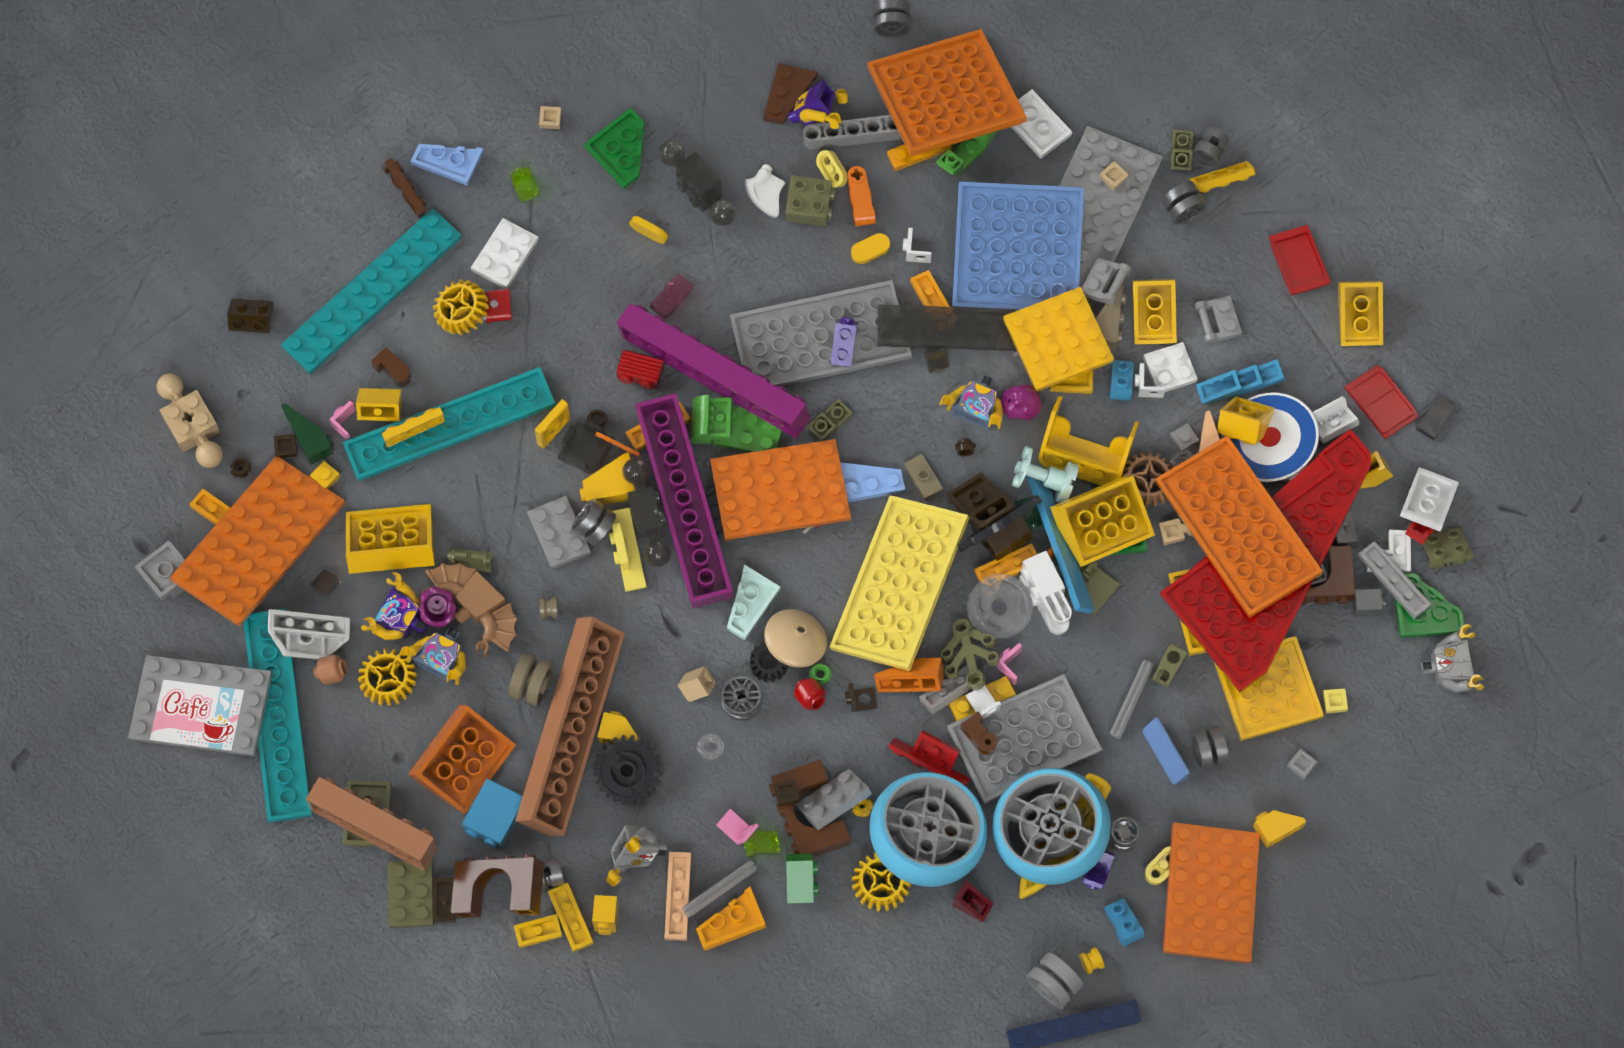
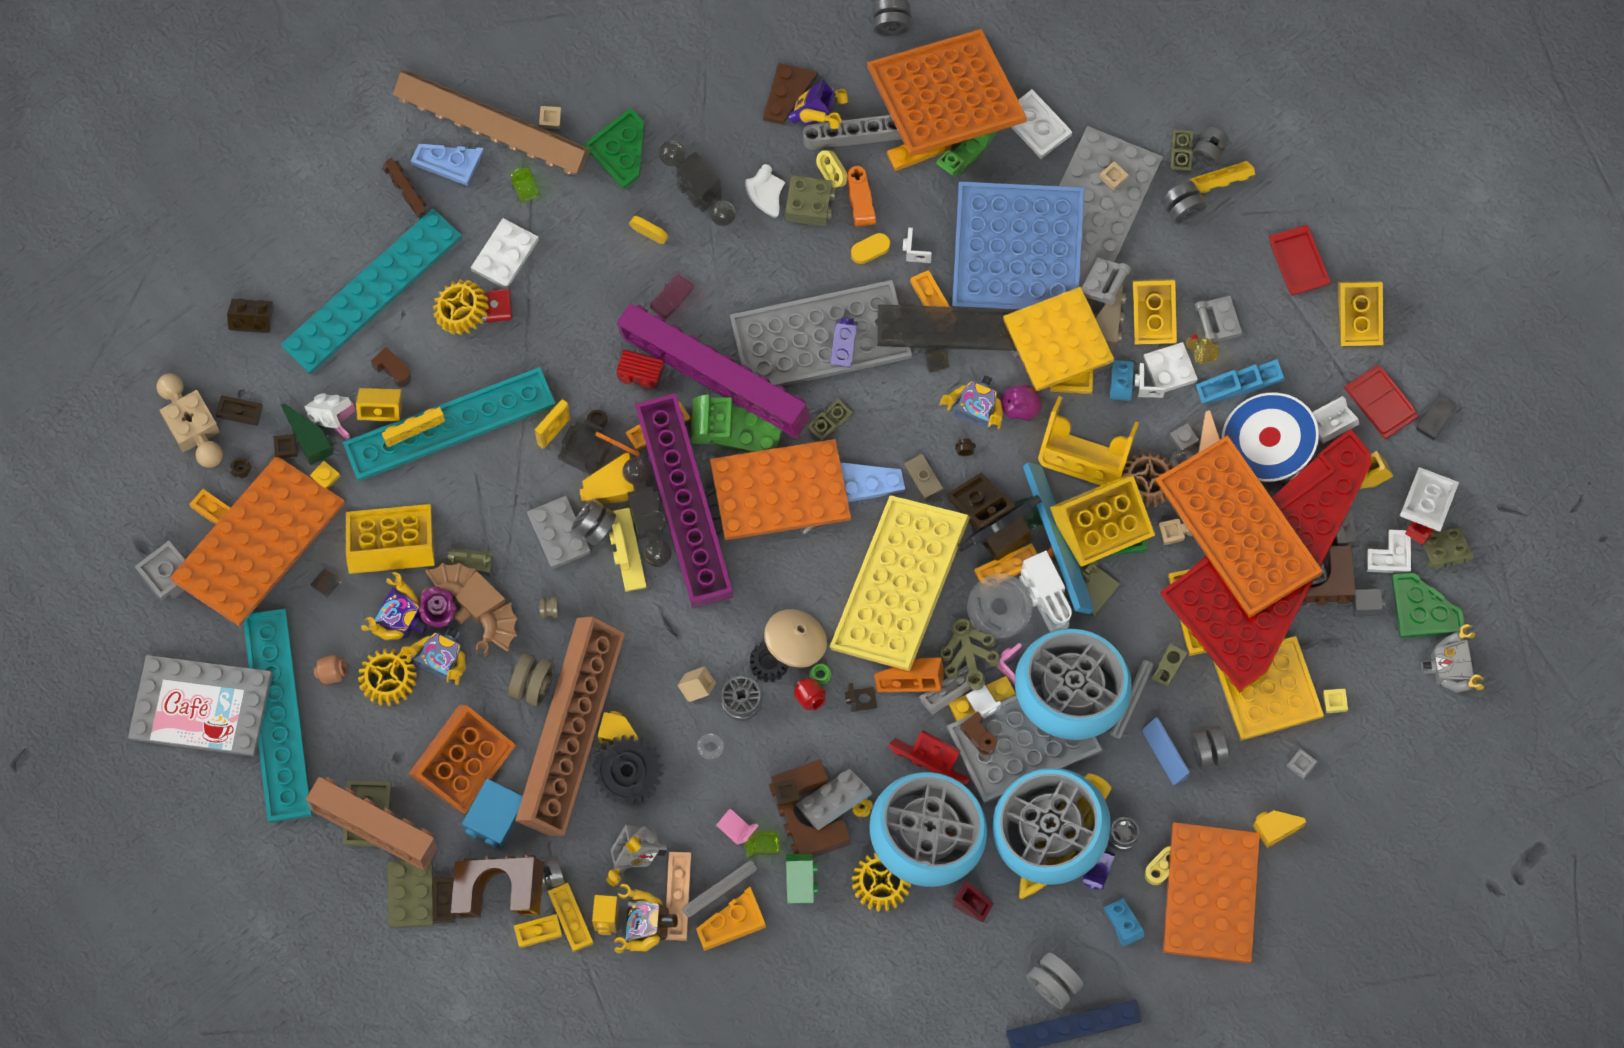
white wedge [268,609,350,660] -> none
light aqua wing [727,565,780,640] -> none
light aqua piece [1012,446,1078,503] -> none
yellow wheel [1079,947,1105,975] -> none
yellow slope [1217,396,1275,445] -> none
light grey tile [1358,541,1431,619] -> none
none -> dark brown plate [216,395,263,426]
none -> white bracket [304,393,351,428]
none -> medium nougat brick [393,70,591,175]
none -> torso [614,884,678,953]
none -> light grey wheel [1015,629,1132,740]
none -> clear yellow animal [1186,334,1219,364]

